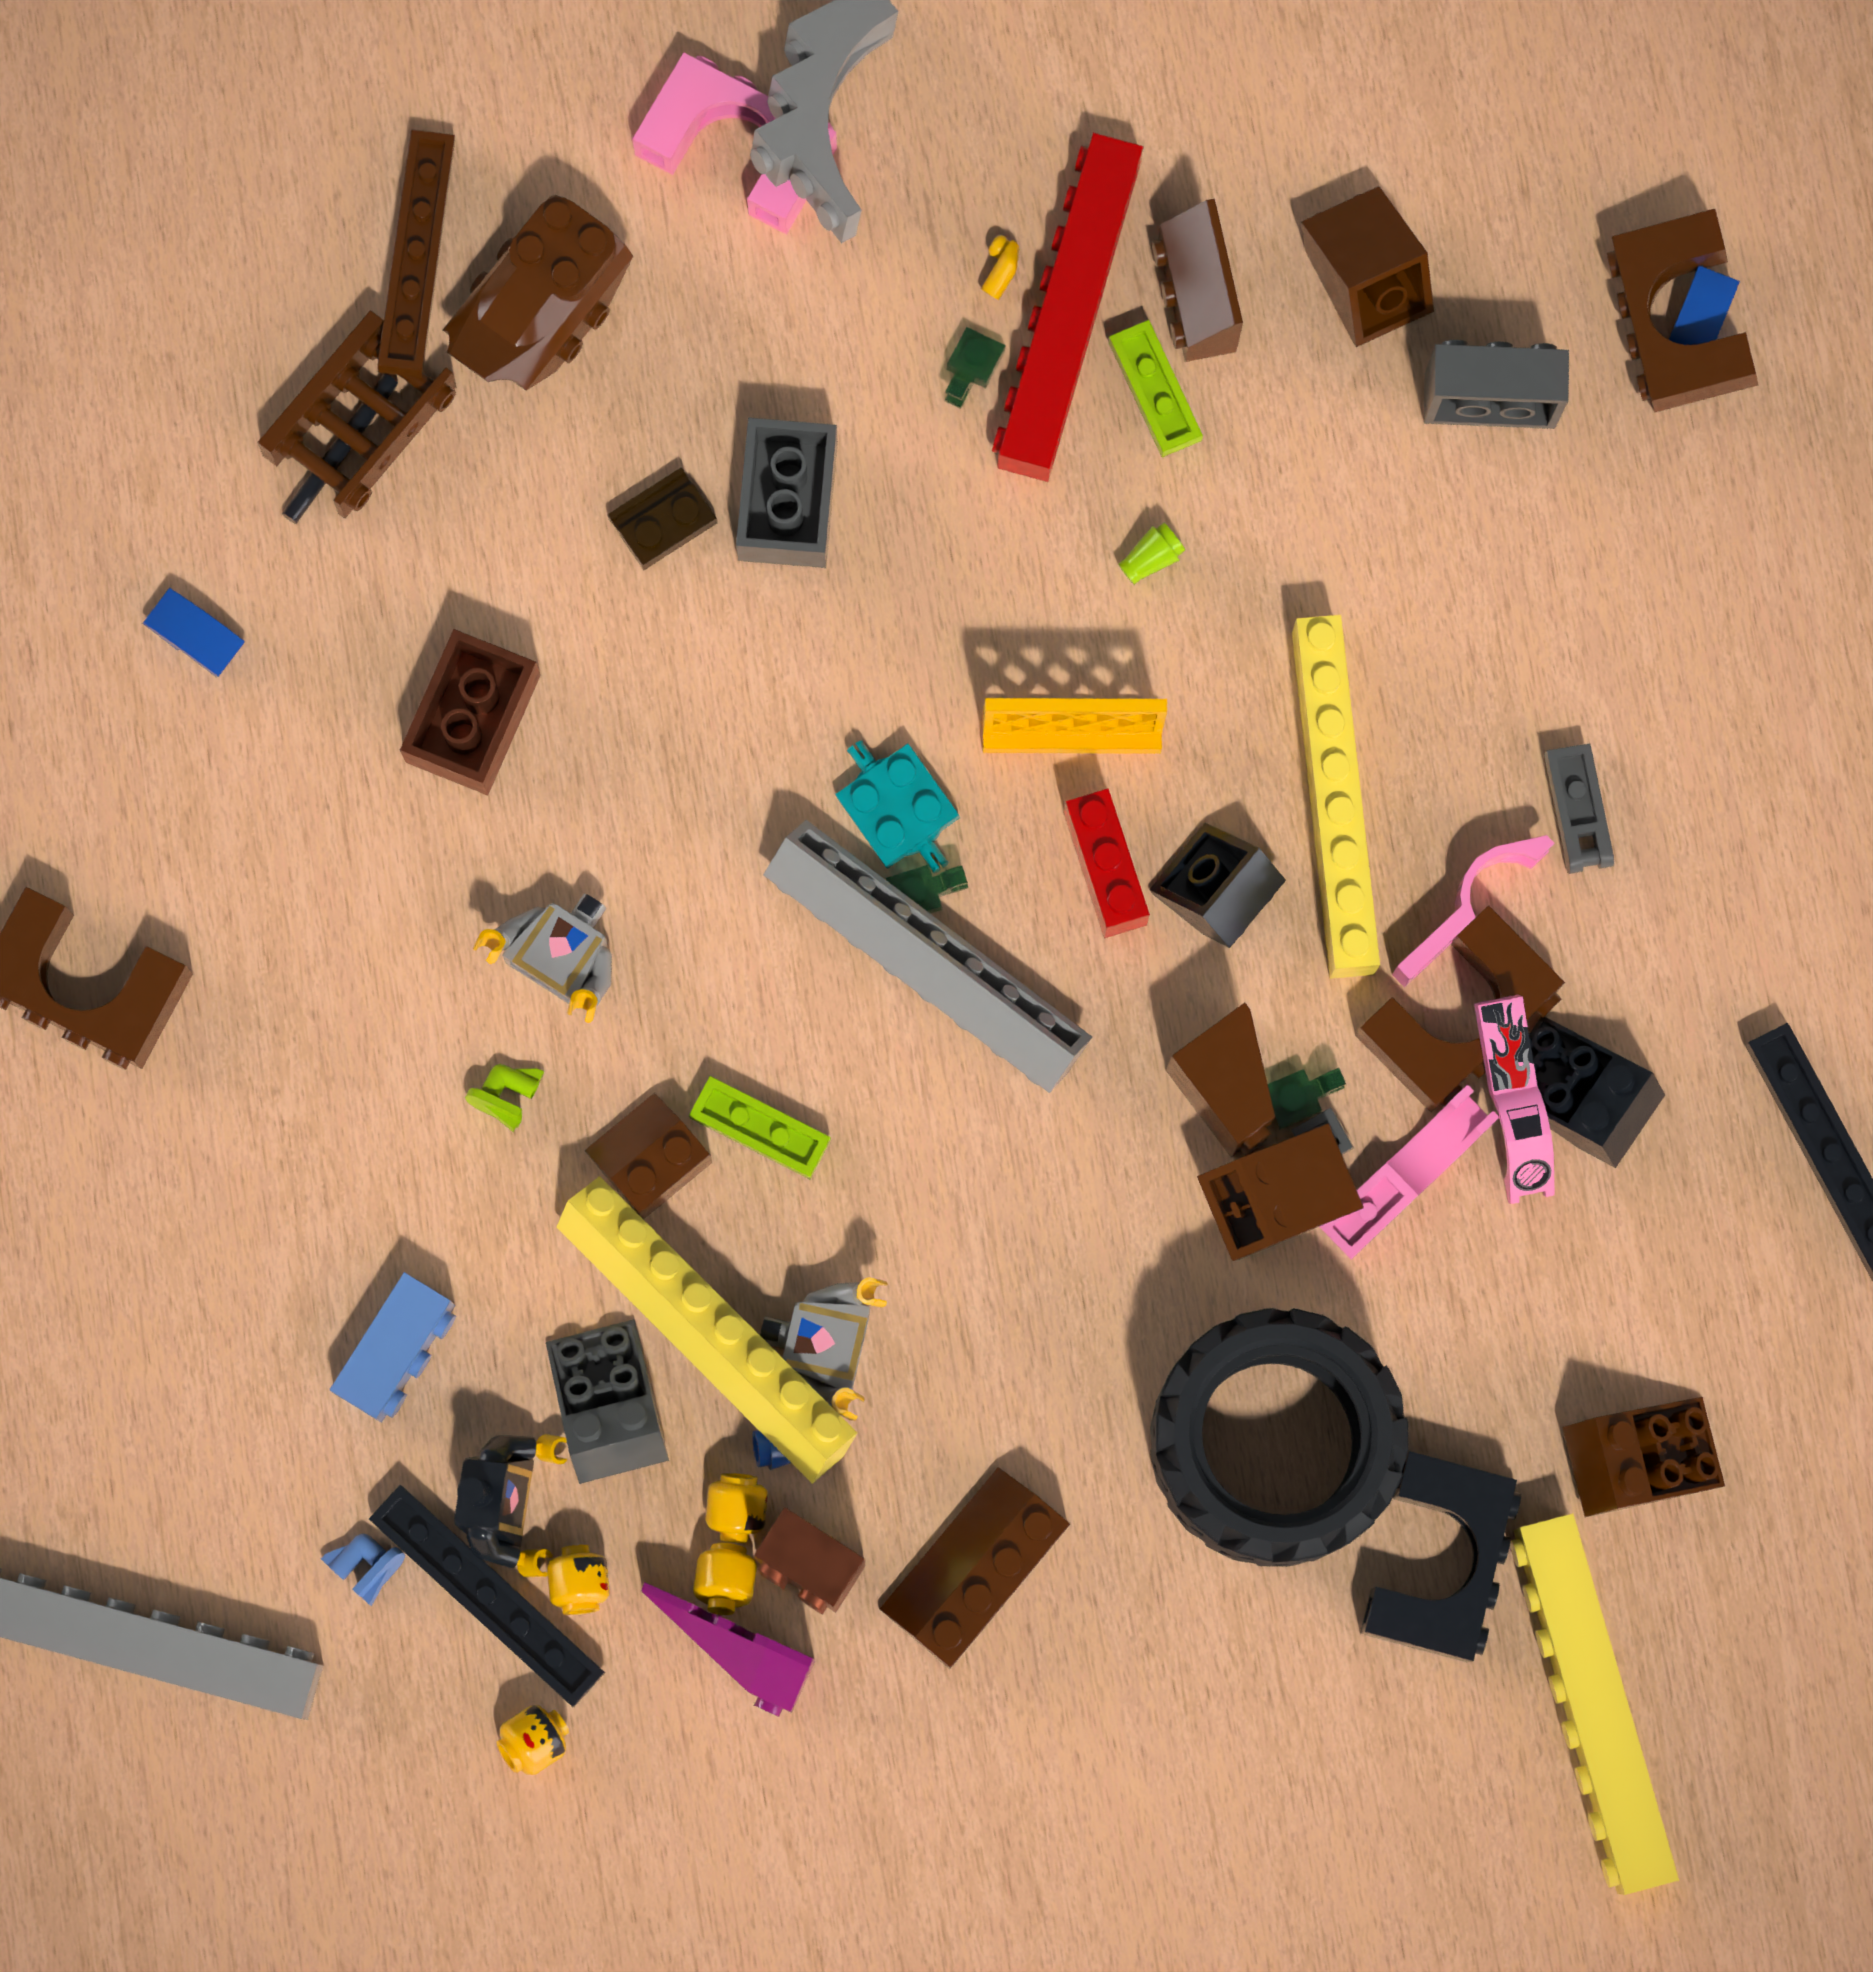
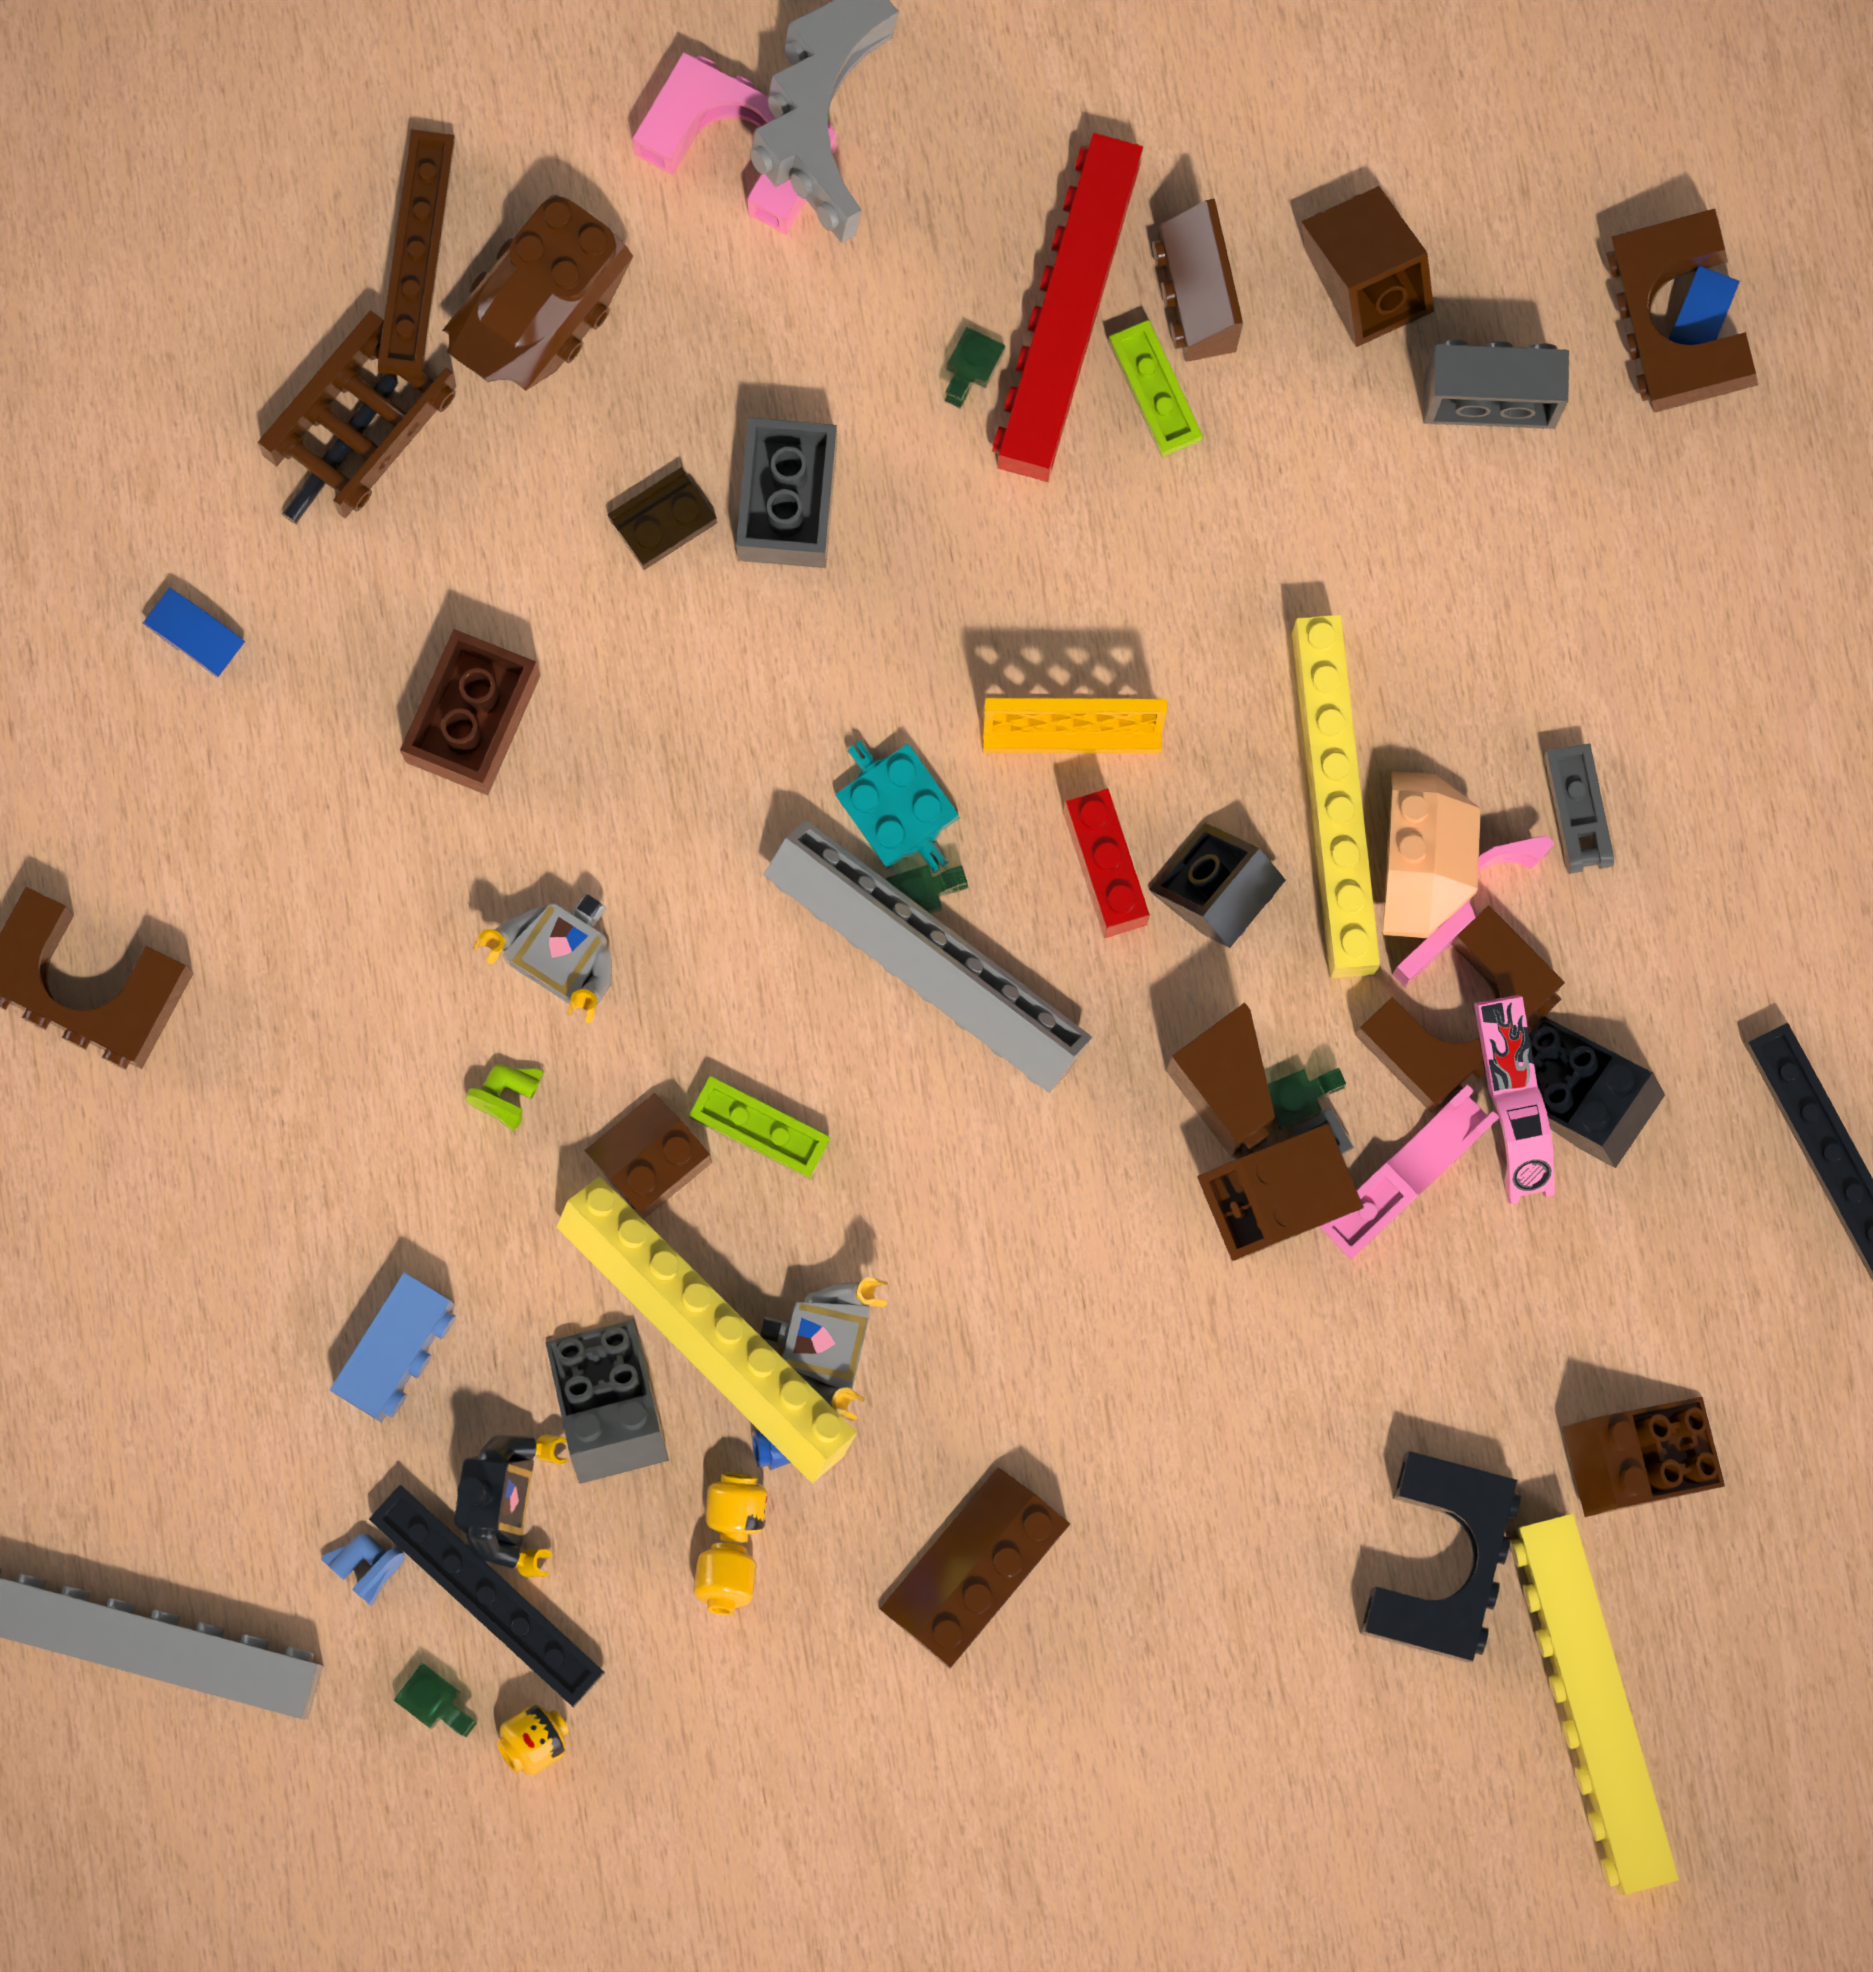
yellow head [547,1545,610,1615] -> none
magenta wedge [641,1583,815,1717] -> none
copper brick [754,1507,866,1615] -> none
yellow arm [981,235,1020,300] -> none
lime cone [1118,522,1186,585] -> none
black tyre [1150,1308,1408,1567] -> none
none -> clear green plate [393,1663,478,1738]
none -> light nougat wedge [1383,771,1481,938]

